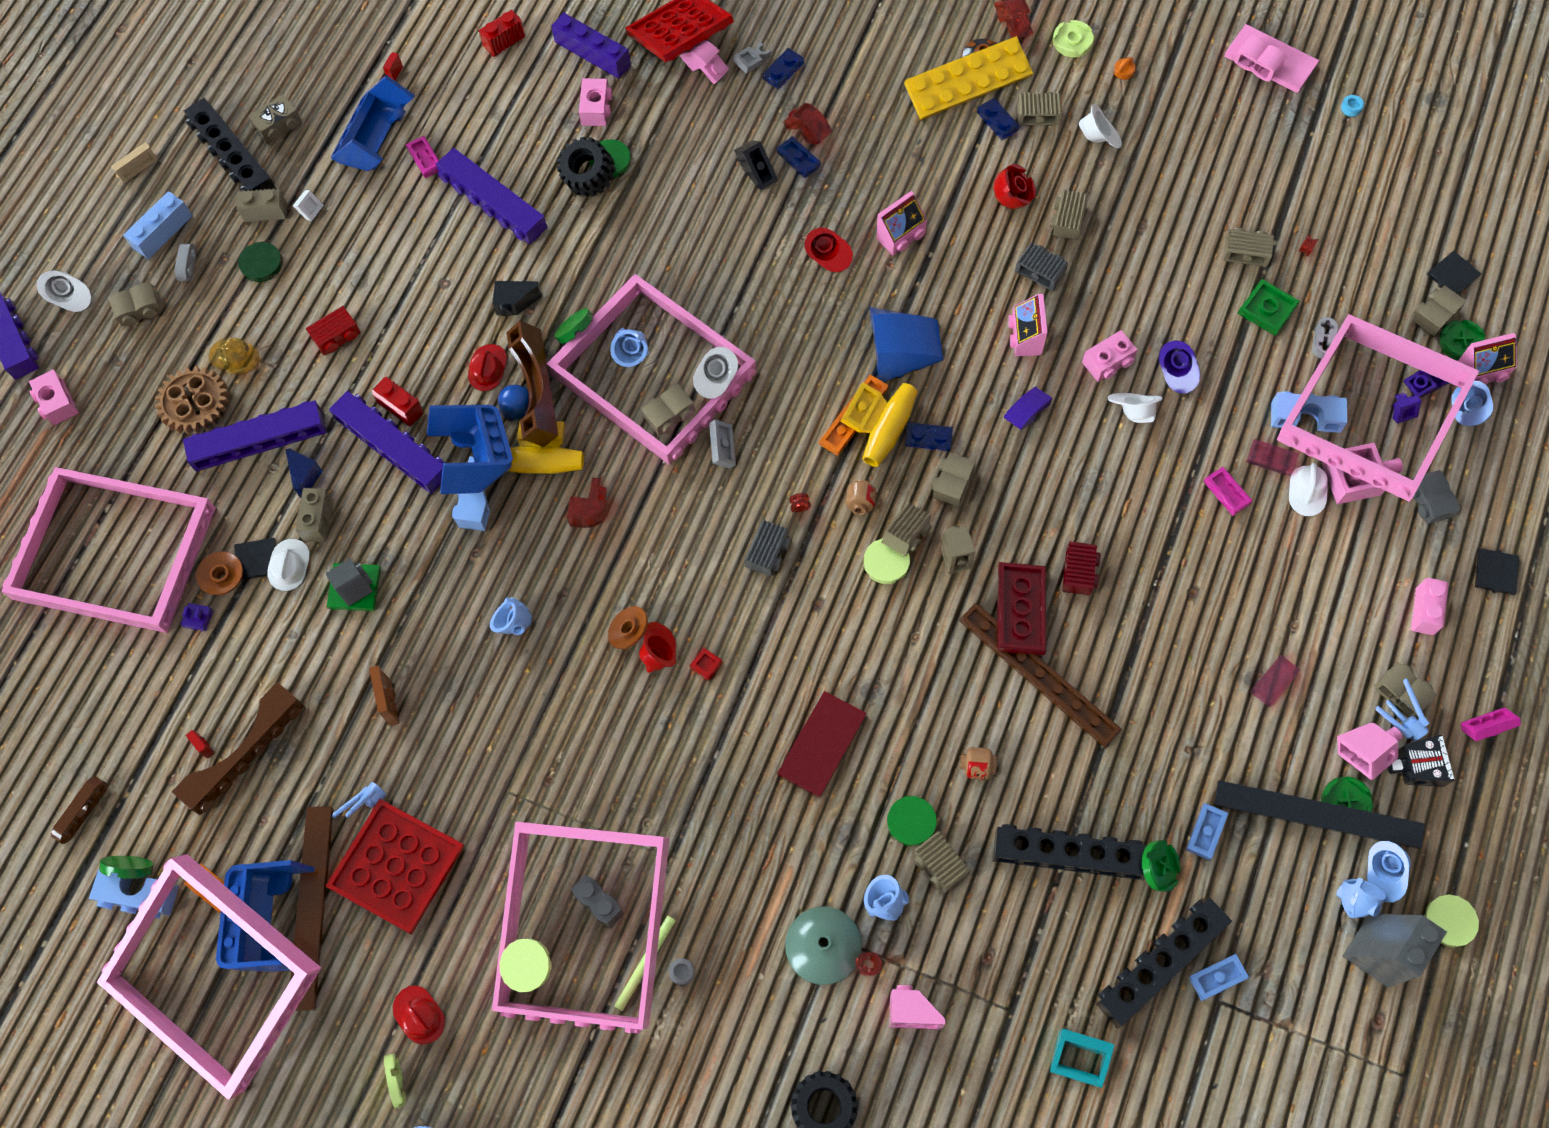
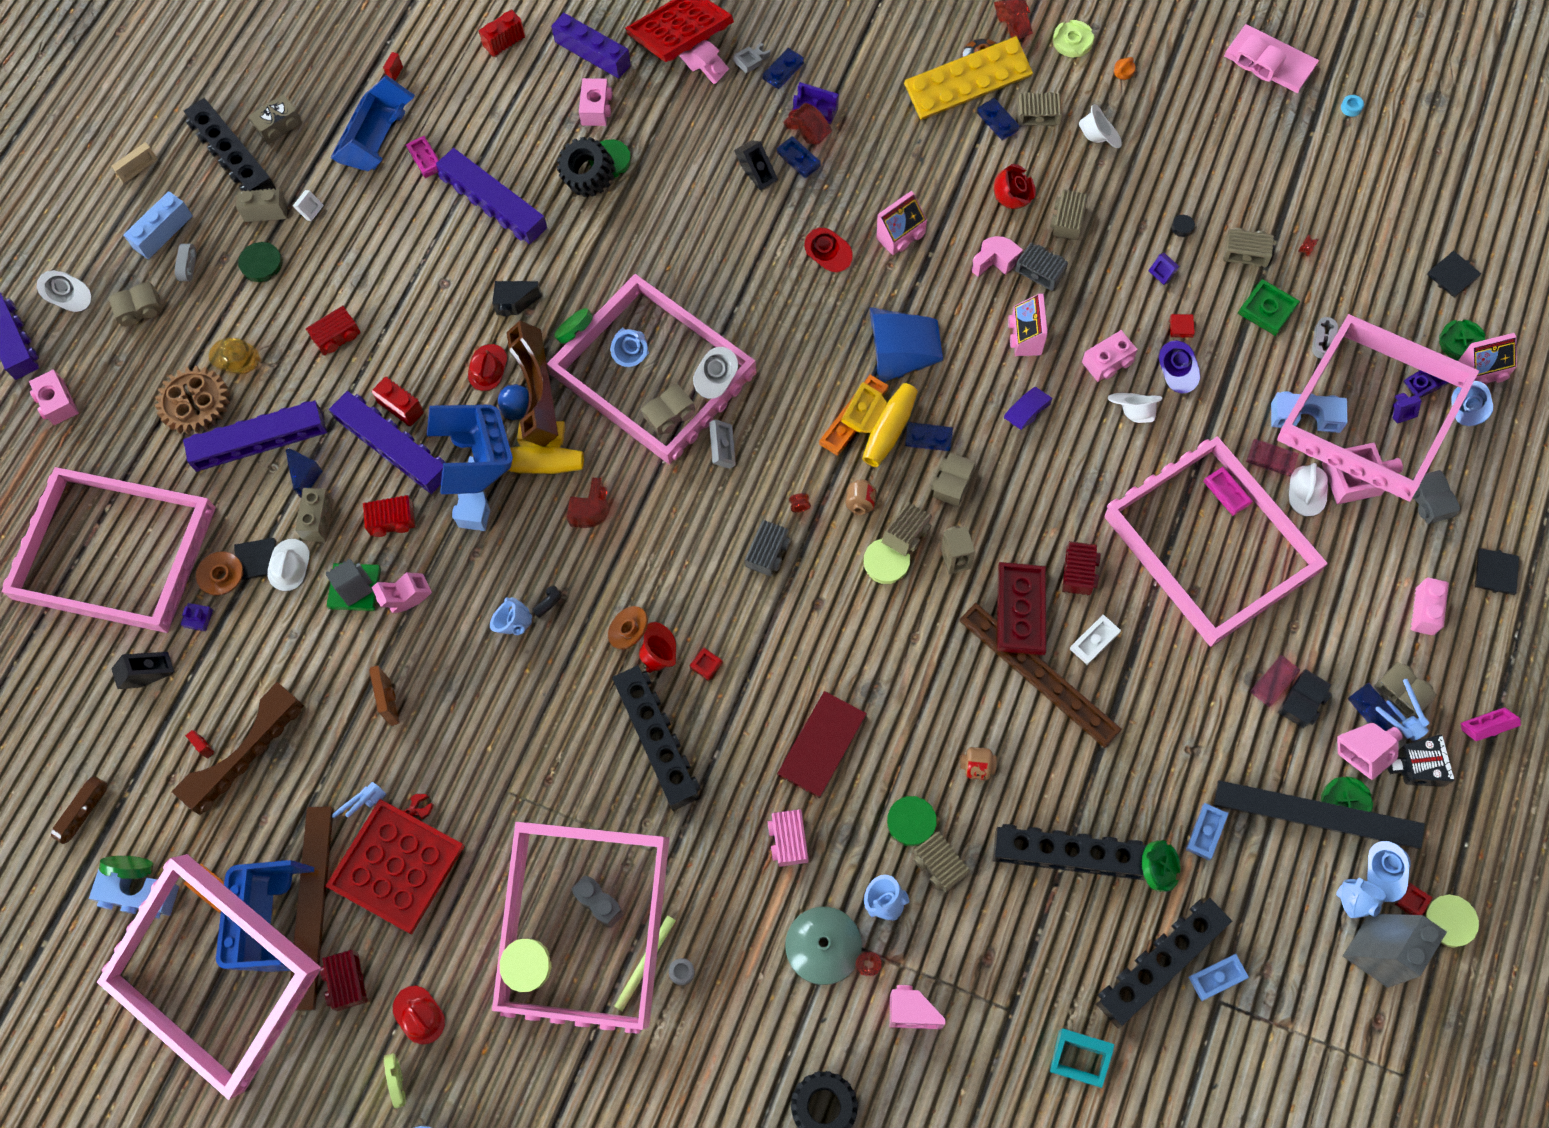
dark tan brick [1413,285,1467,337] -> none
none -> black slope [111,652,174,689]
none -> dark red brick [320,950,368,1011]
none -> red brick [363,495,416,537]
none -> bright pink brick [372,572,432,613]
none -> red bar [403,794,434,819]
none -> black arm [532,586,561,618]
none -> black brick [612,665,701,811]
none -> bright pink brick [767,809,808,867]
none -> dark purple hinge [793,82,839,124]
none -> bright pink brick [972,236,1023,277]
none -> white plate [1070,615,1121,665]
none -> bright pink door [1104,436,1328,647]
none -> dark purple tile [1148,253,1180,285]
none -> red tile [1170,314,1195,338]
none -> black tile [1171,215,1195,237]
none -> black brick [1277,669,1332,728]
none -> clear blue plate [1347,682,1402,731]
none -> red tile [1395,883,1433,915]

